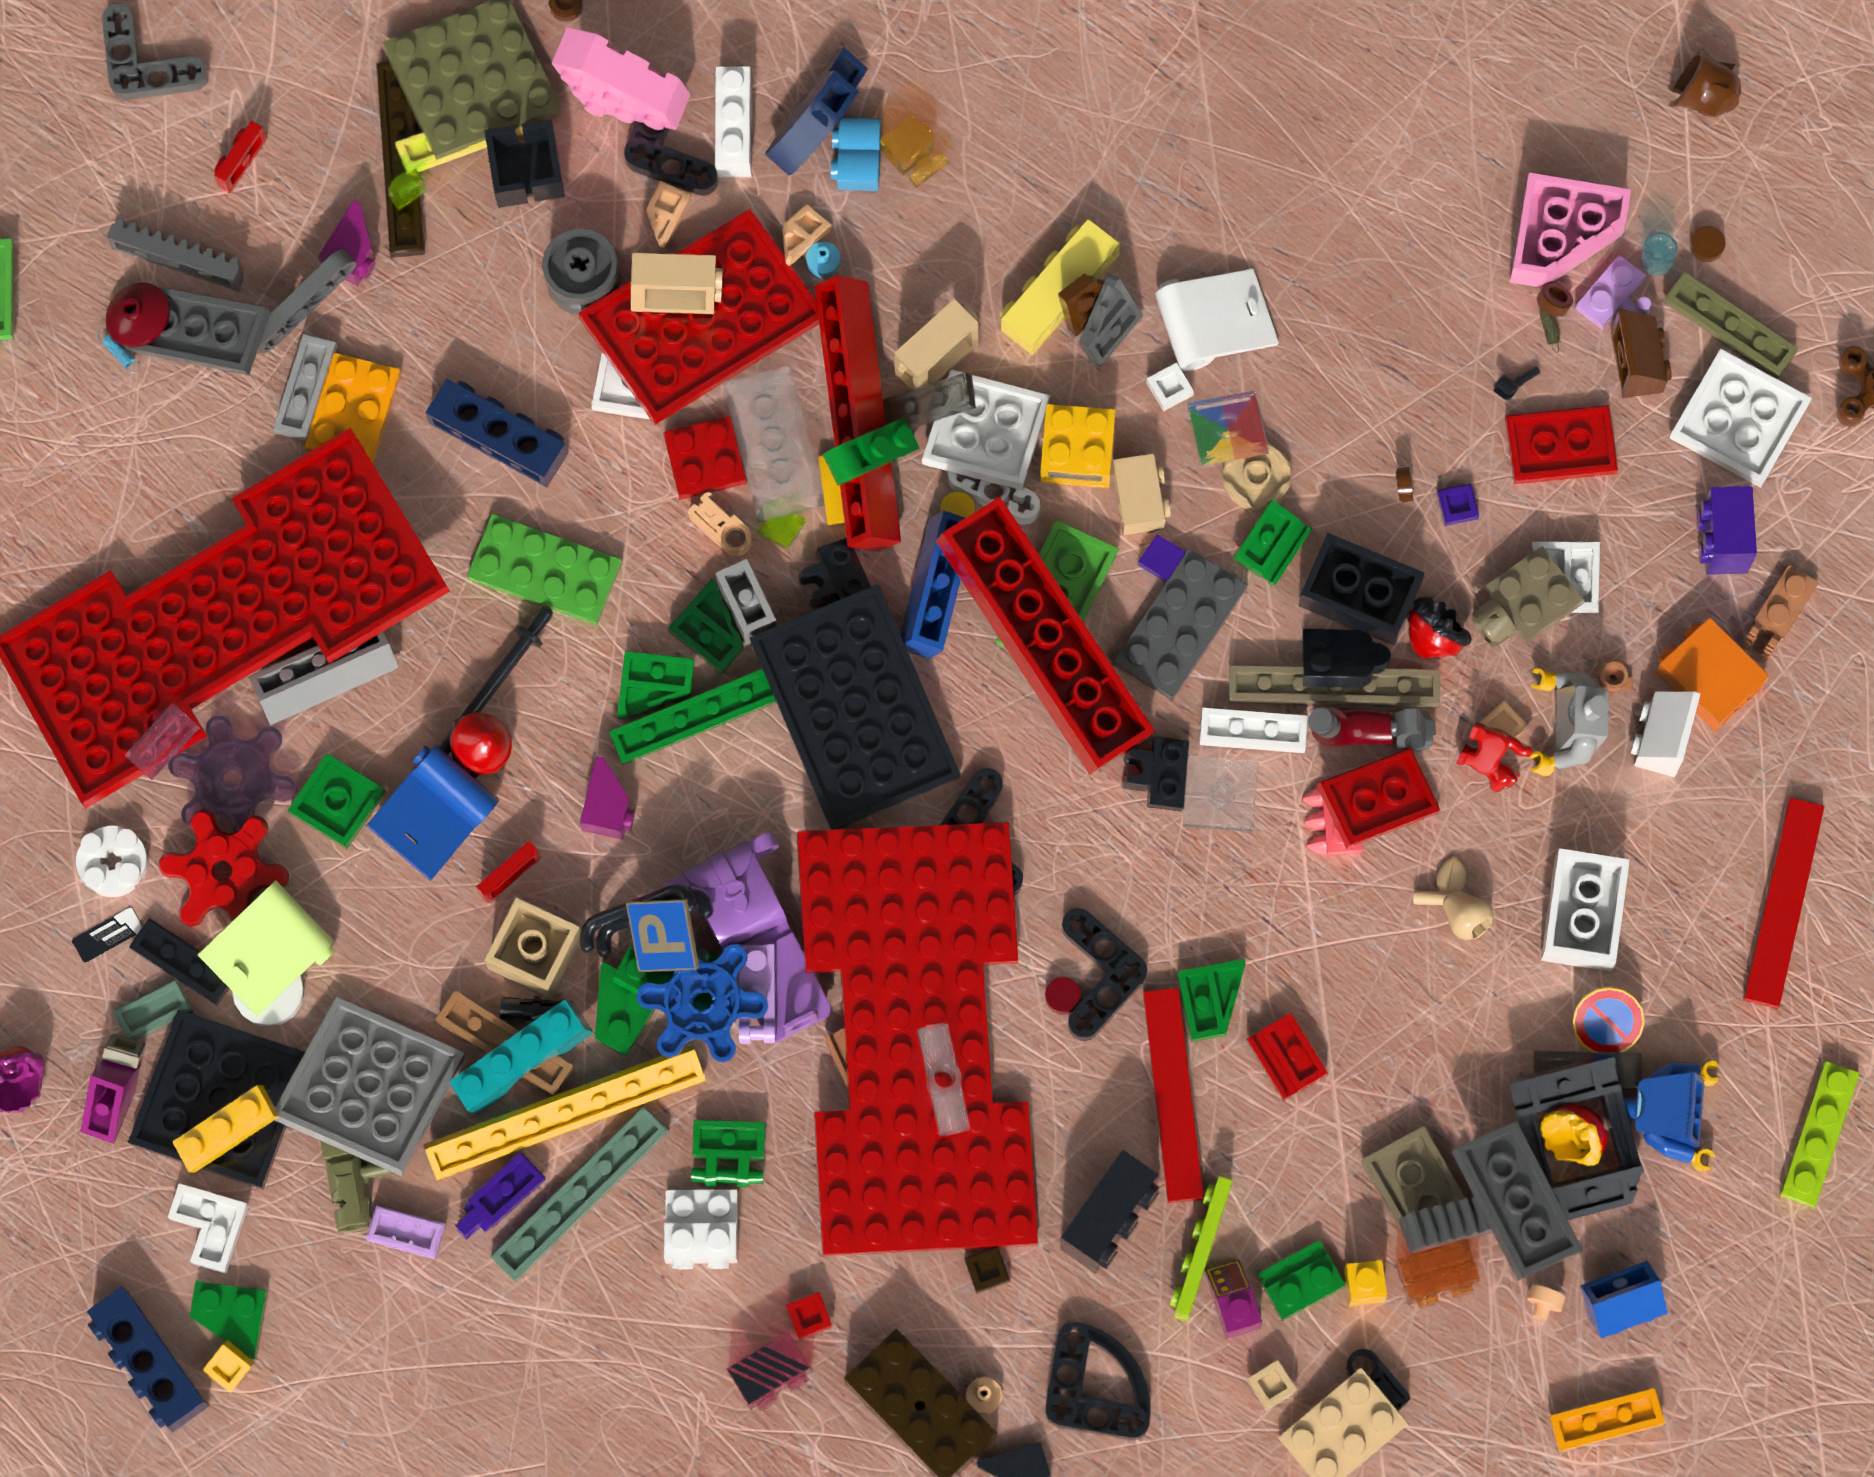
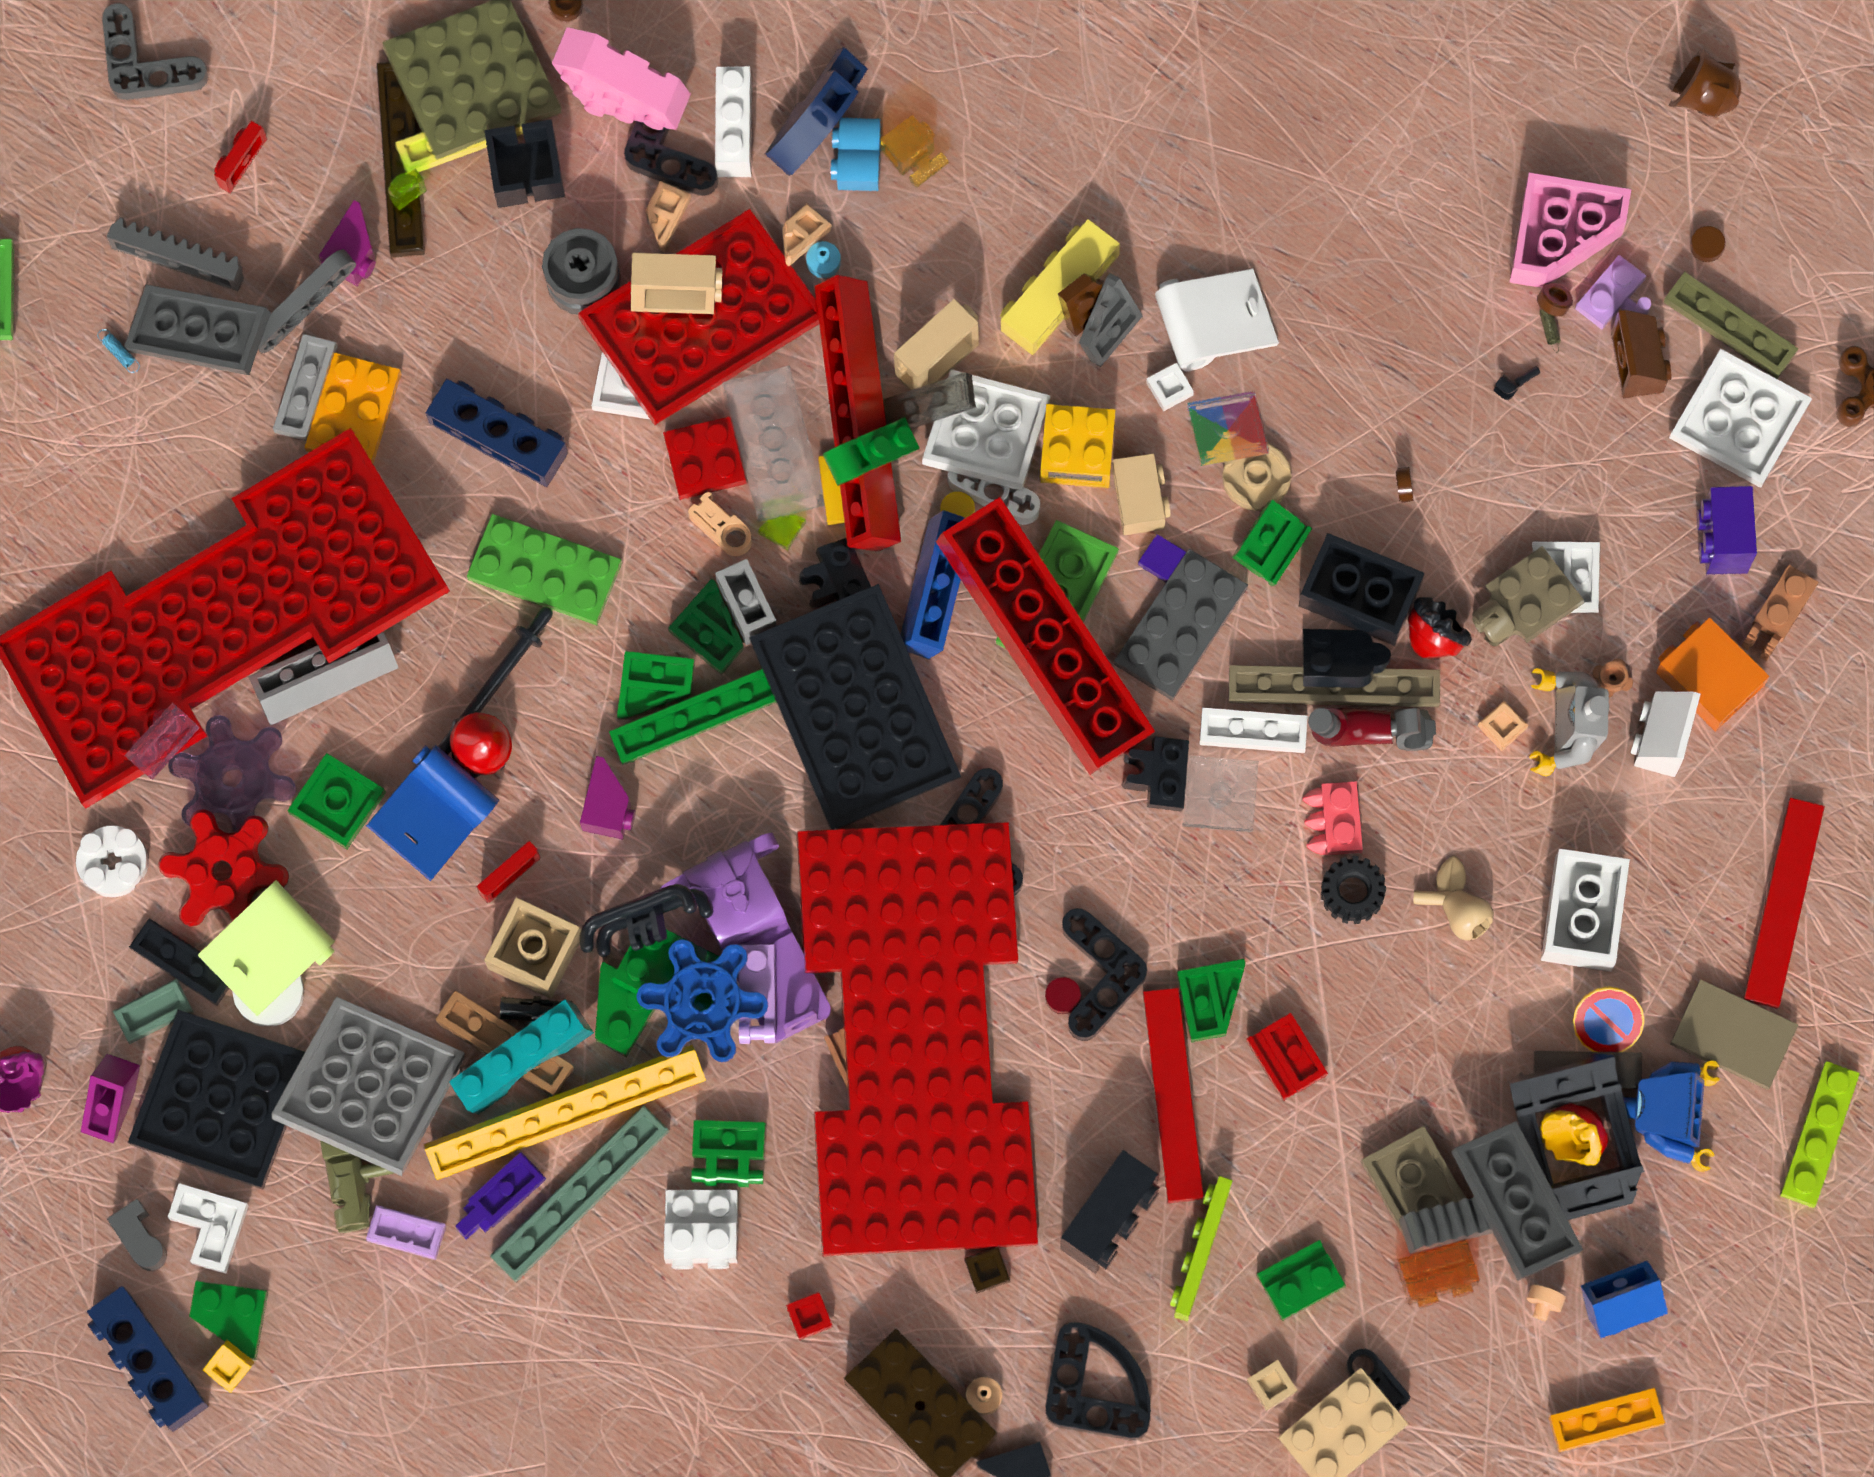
sticker [72,908,143,963] -> none
dark tan tile [102,1034,146,1069] -> none
dark red dish [105,282,170,348] -> none
yellow plate [173,1085,280,1173] -> none
blue piece [626,899,699,972] -> none
brick [726,1331,812,1411] -> none
clear piece [917,1023,970,1136] -> none
magenta slope [1204,1259,1262,1339] -> none
red tile [1317,748,1440,849] -> none
yellow brick [1344,1260,1387,1306] -> none
dark purple tile [1437,483,1479,526] -> none
animal [1456,721,1533,792] -> none
red tile [1505,405,1618,485] -> none
clear light blue wheel [1640,232,1678,276] -> none
none -> dark grey leg [107,1199,167,1271]
none -> black tyre [1321,856,1386,924]
none -> dark tan tile [1670,979,1798,1090]

